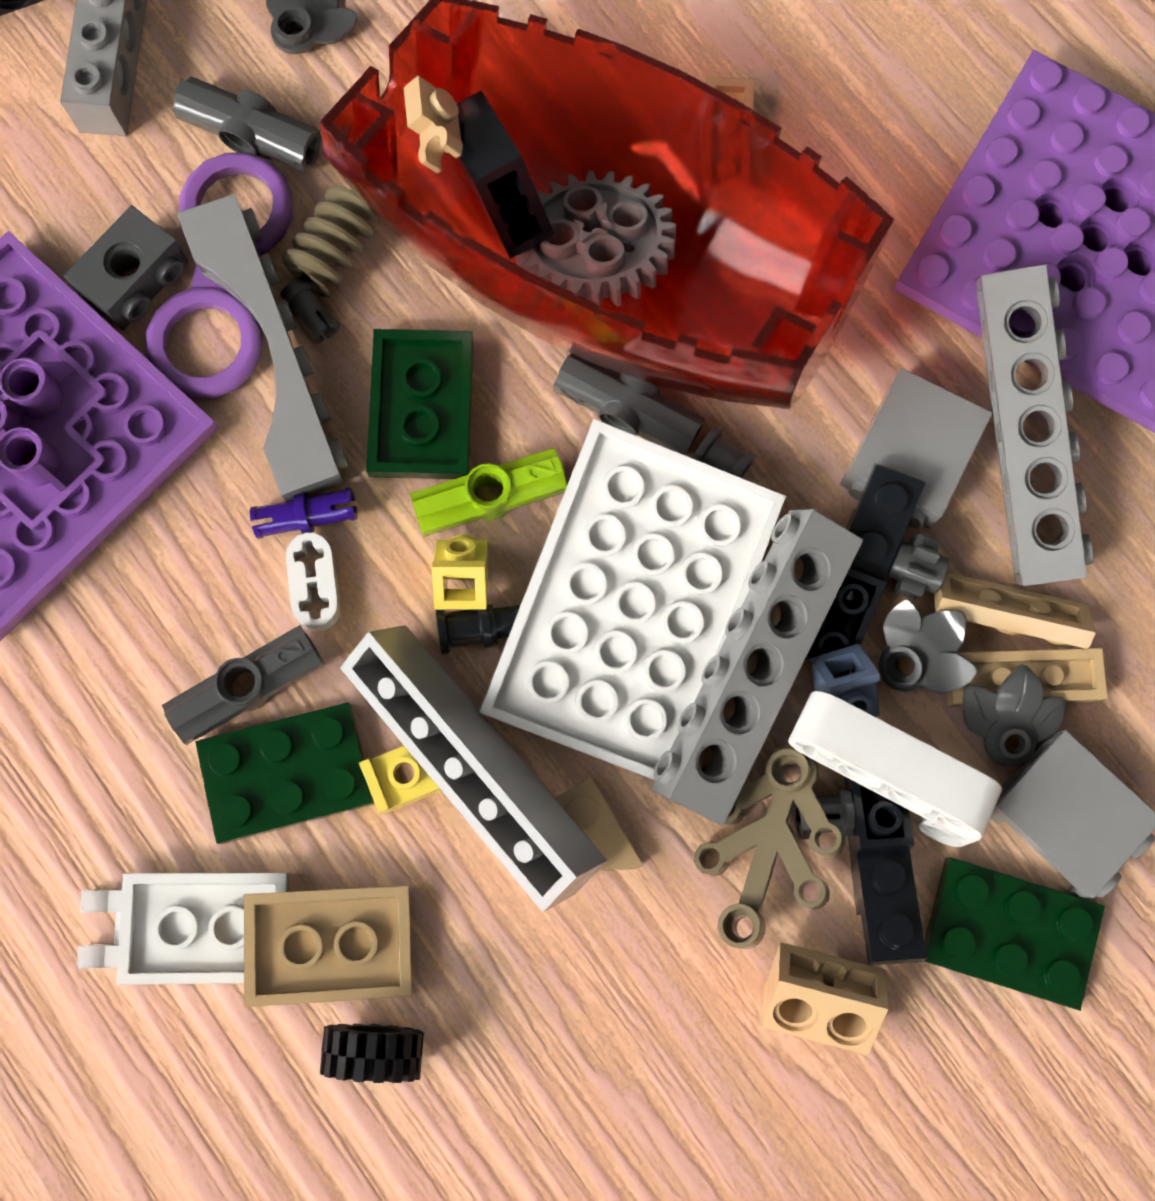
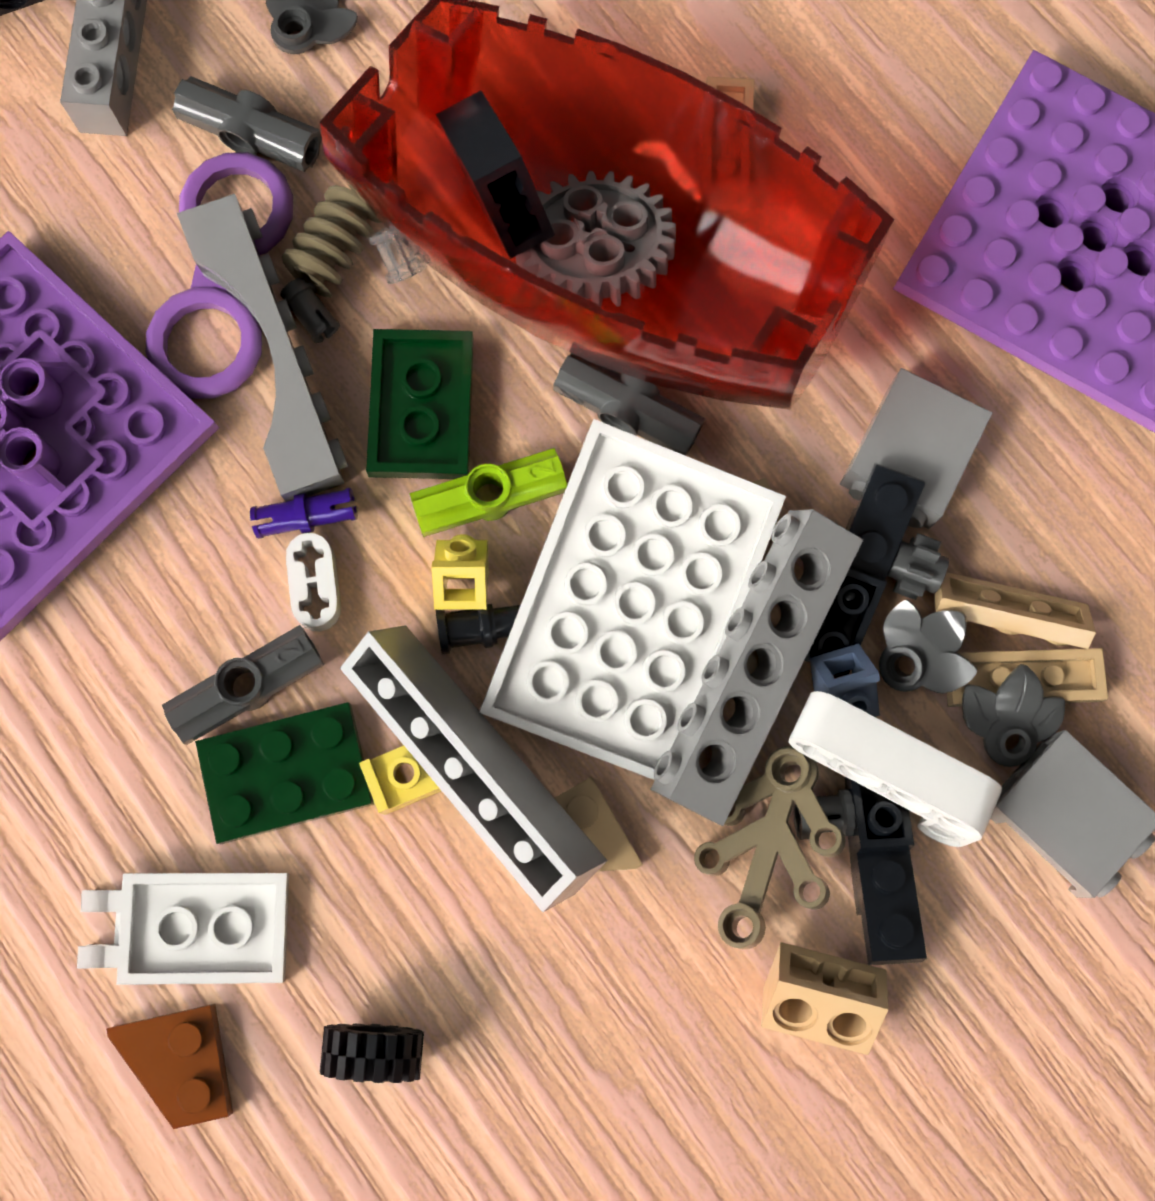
dark grey brick [63,205,188,331] -> none
tan plate [244,885,412,1008] -> none
tan plate [404,75,463,174] -> none
dark grey bush [692,426,757,478] -> none
dark green plate [924,857,1105,1011] -> none
light grey brick [975,264,1093,586] -> none
none -> dark orange wing [106,1004,233,1129]
none -> clear bush [367,220,428,284]

